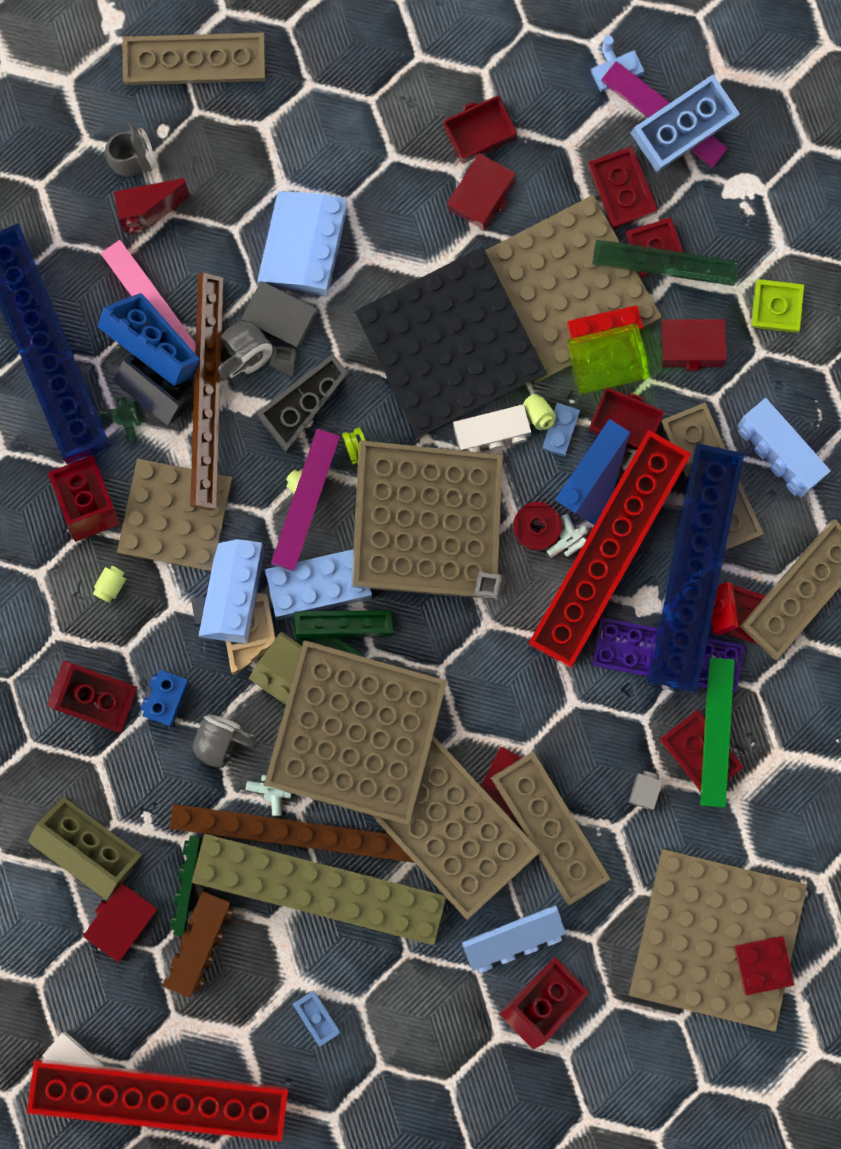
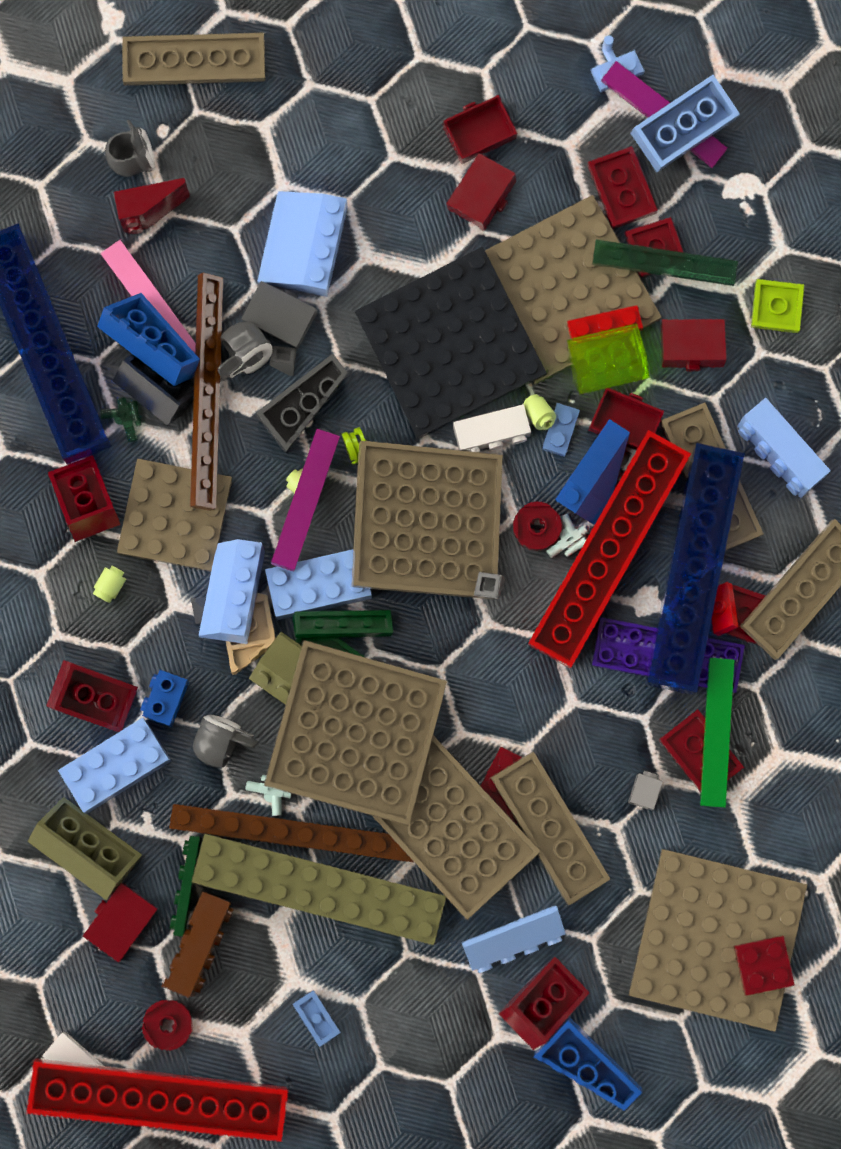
none -> light blue brick [58,718,171,814]
none -> dark red plate [142,1000,193,1051]
none -> blue wedge [533,1017,642,1111]

